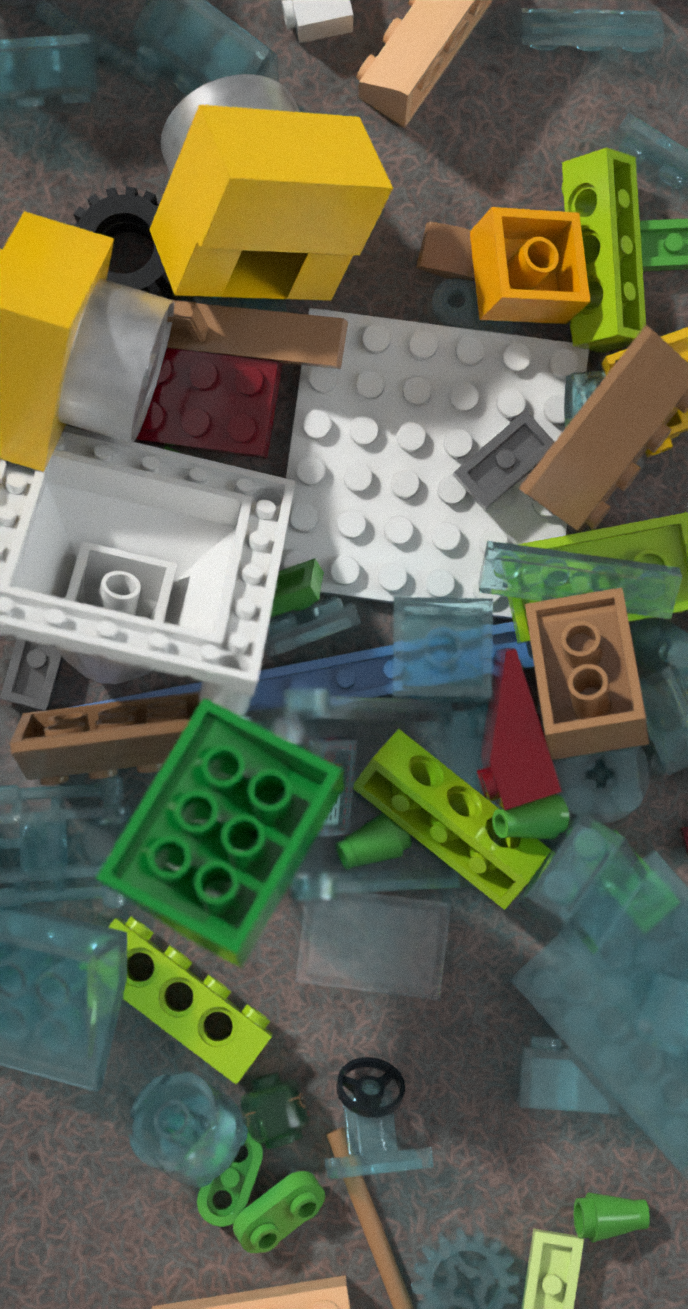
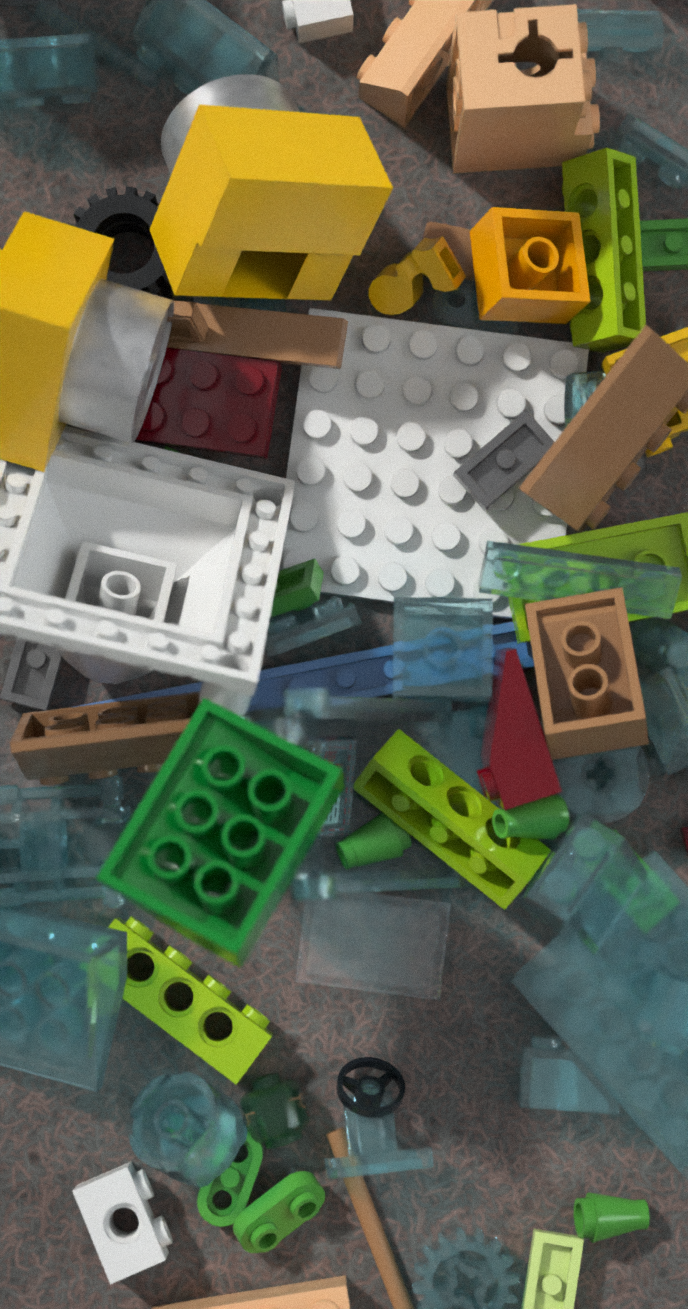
none -> white brick [72,1161,173,1284]
none -> yellow leg [369,236,466,315]
none -> light nougat piece [446,4,600,173]

